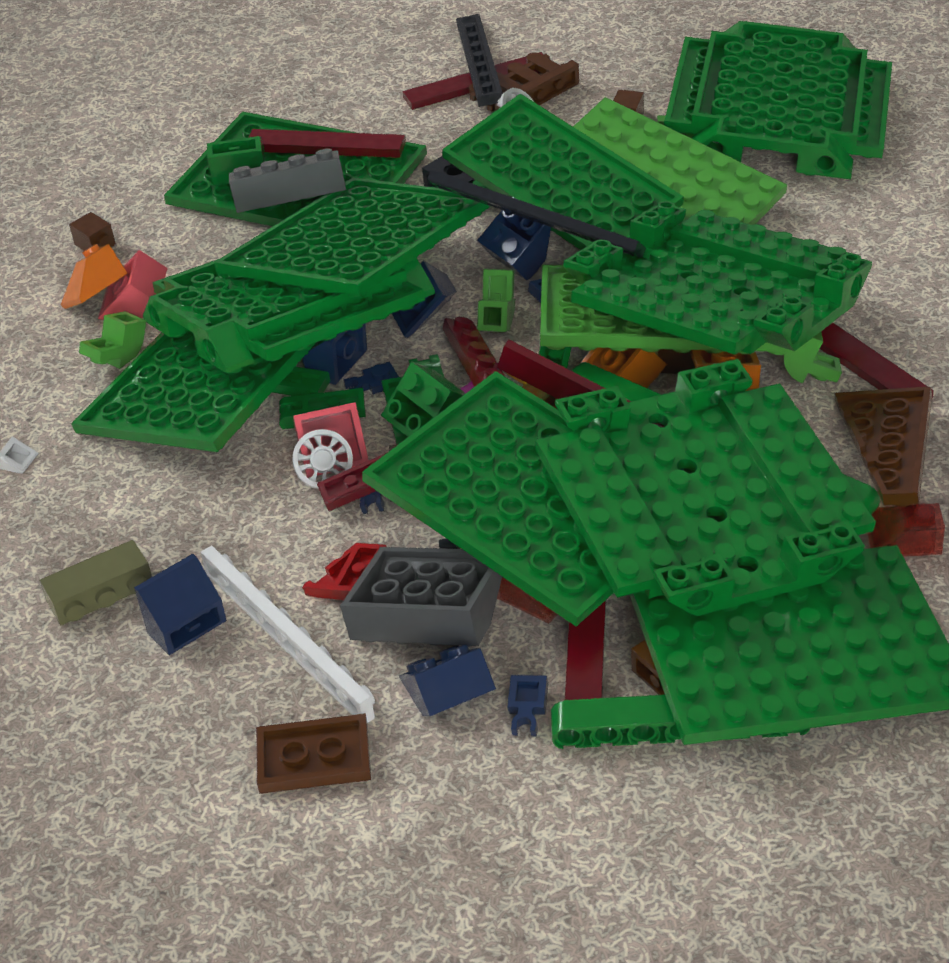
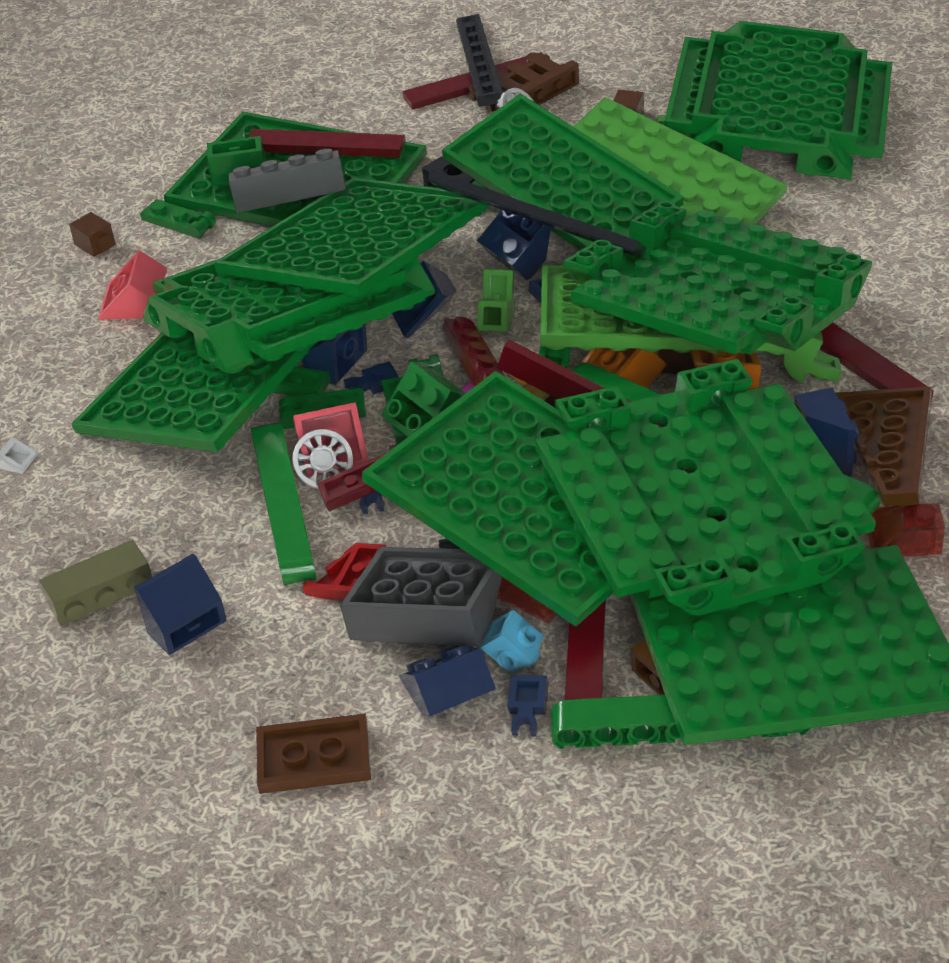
orange slope [61,244,128,309] -> none
bright green brick [79,311,146,369] -> none
white plate [201,545,375,723] -> none
none -> green plate [140,199,216,239]
none -> green beam [250,422,317,586]
none -> medium azure brick [480,610,544,672]
none -> dark blue slope [794,387,858,477]

